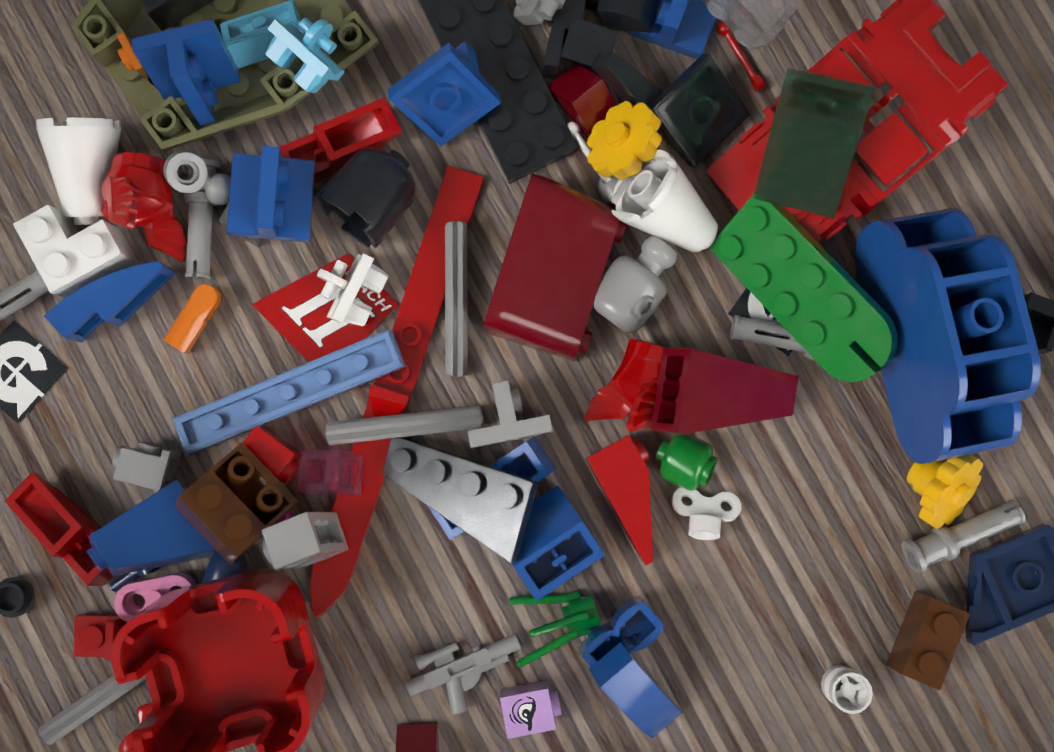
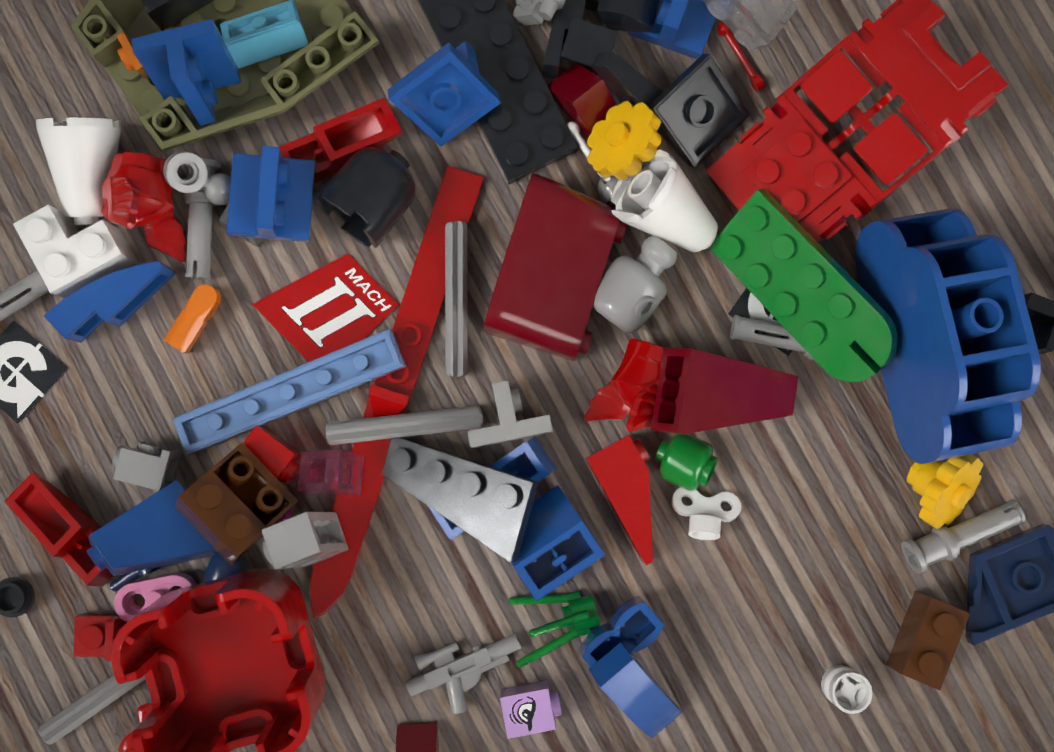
medium azure hips [265,18,345,93] -> none
white hips [317,253,389,326] -> none
clear green slope [753,68,875,219] -> none

